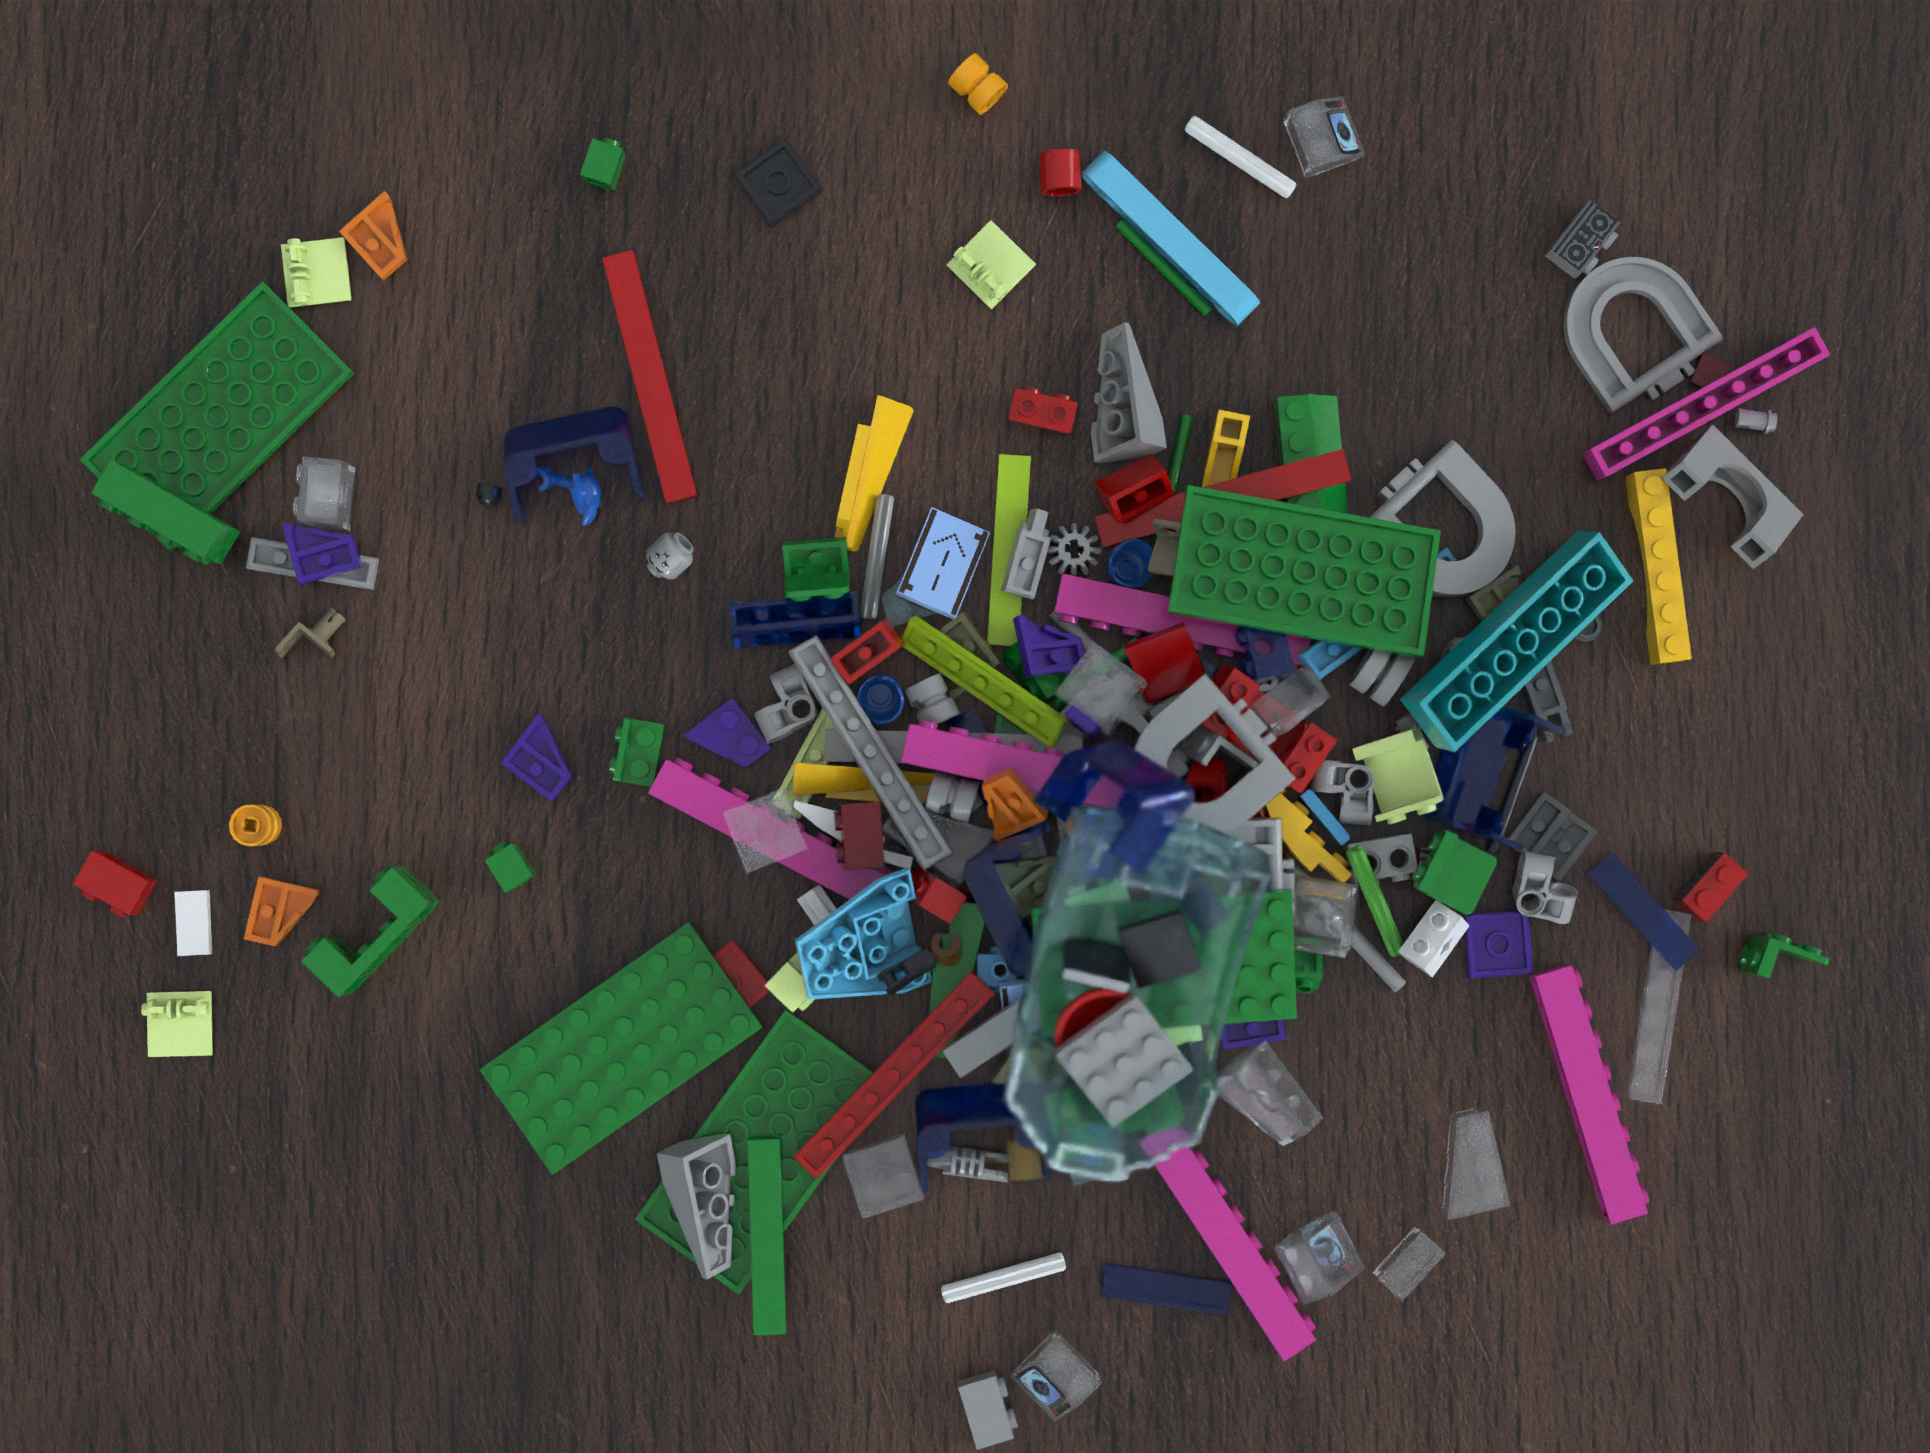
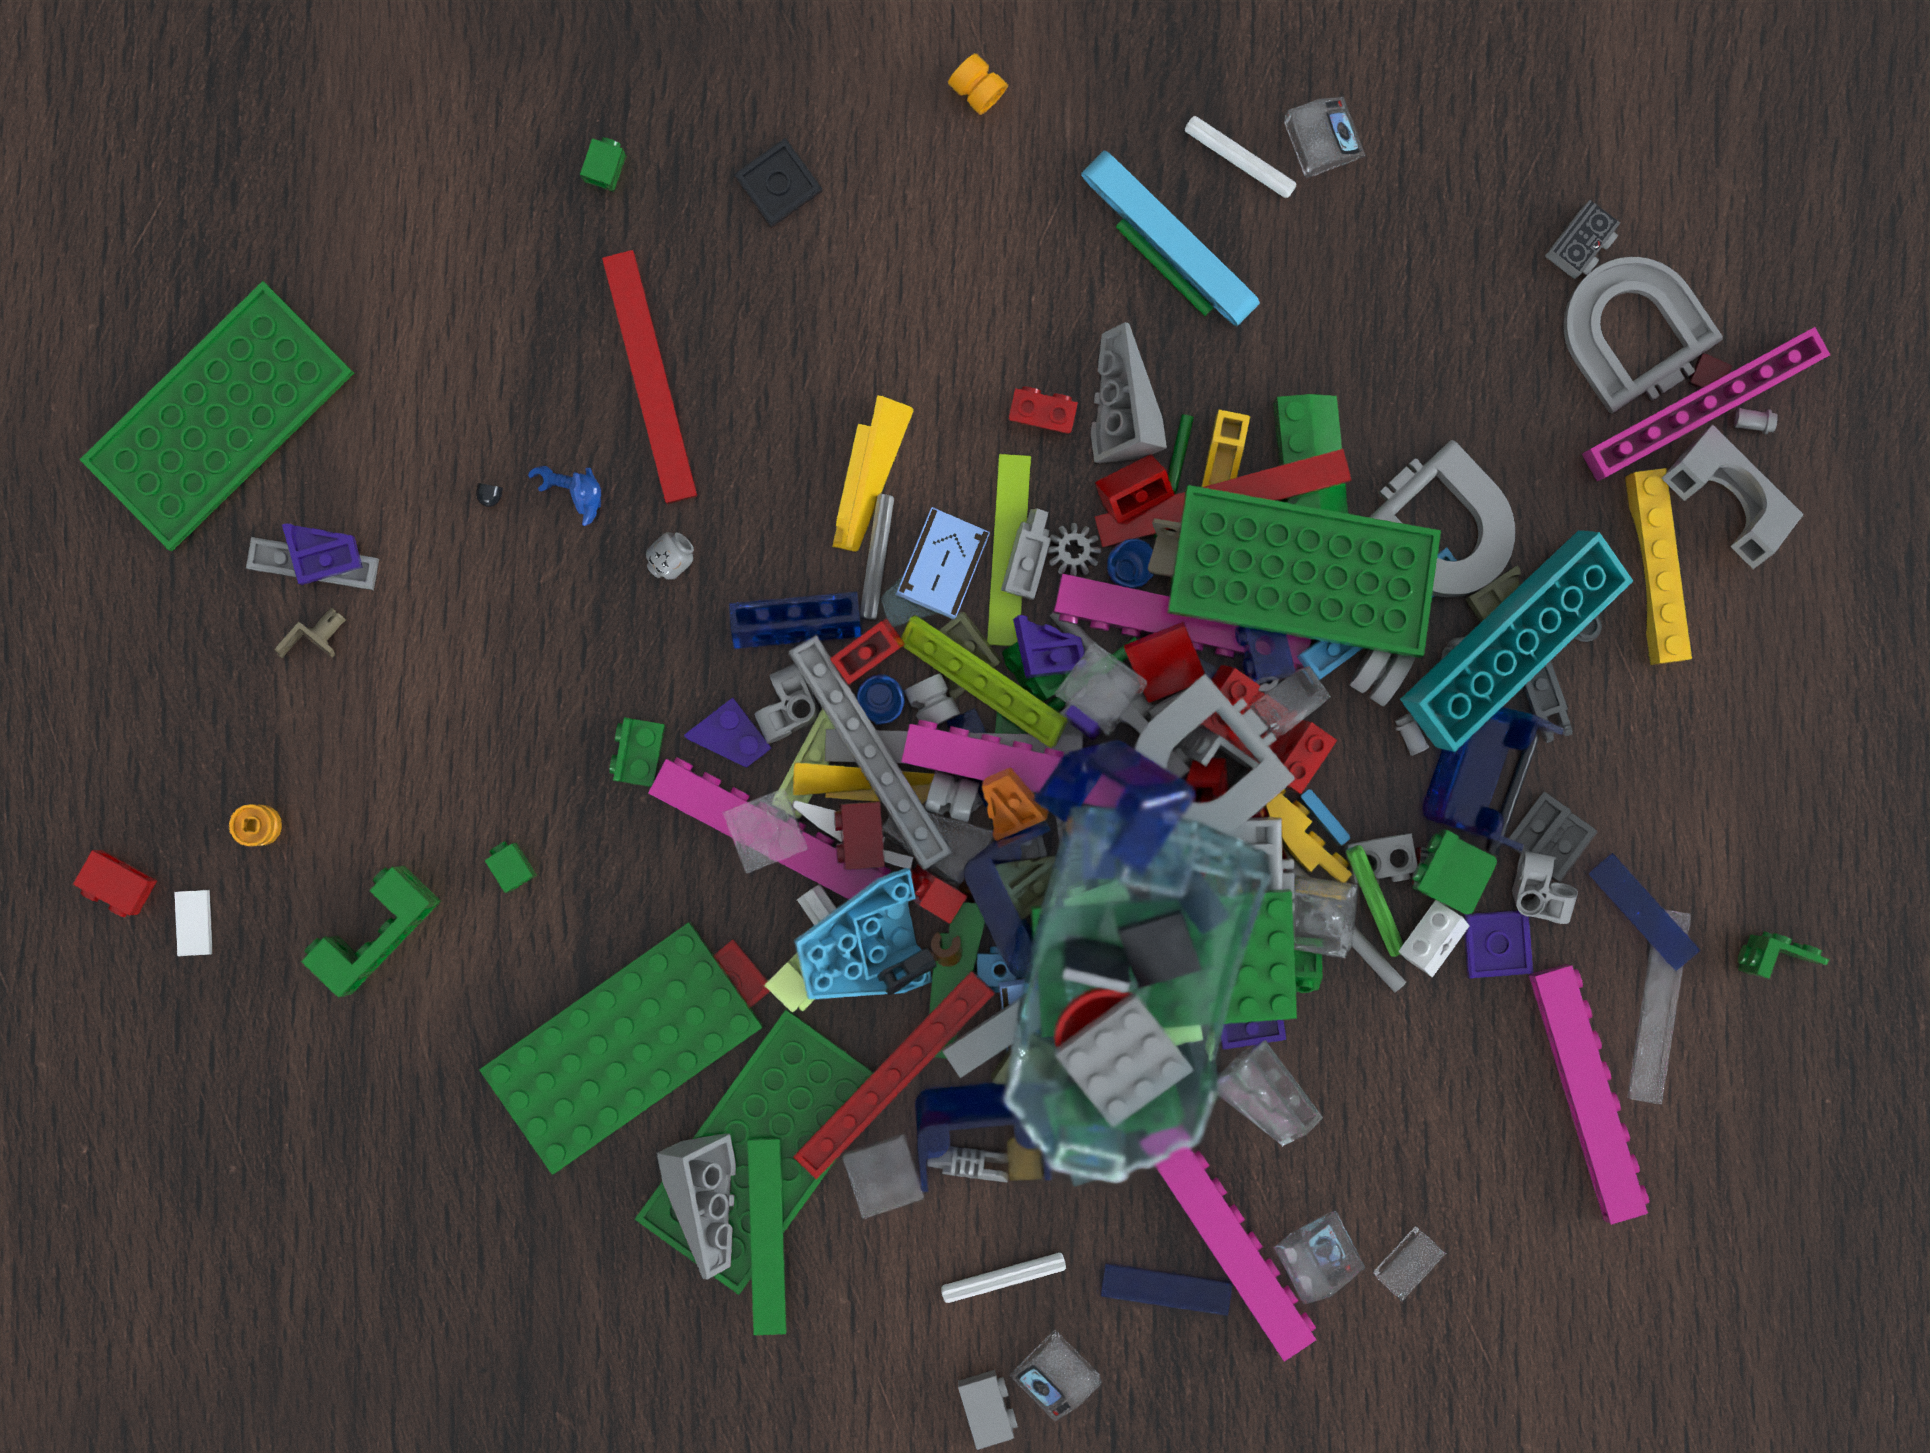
green brick [91,459,240,565] -> none
yellowish green hinge [141,991,213,1057] -> none
orange wing [244,876,321,946] -> none
yellowish green hinge [281,237,352,308] -> none
clear brick [293,457,355,531] -> none
orange wing [339,191,407,281] -> none
dark purple wing [501,714,573,802] -> none
clear blue windscreen [504,406,647,525] -> none
green bracket [782,537,850,601] -> none
yellowish green hinge [946,220,1036,310] -> none
red piece [1039,149,1082,196] -> none
light grey piece [1310,760,1374,826] -> none
yellowish green panel [1352,726,1444,825] -> none
clear wedge [1441,1107,1511,1220] -> none
red brick [1672,852,1748,922] -> none

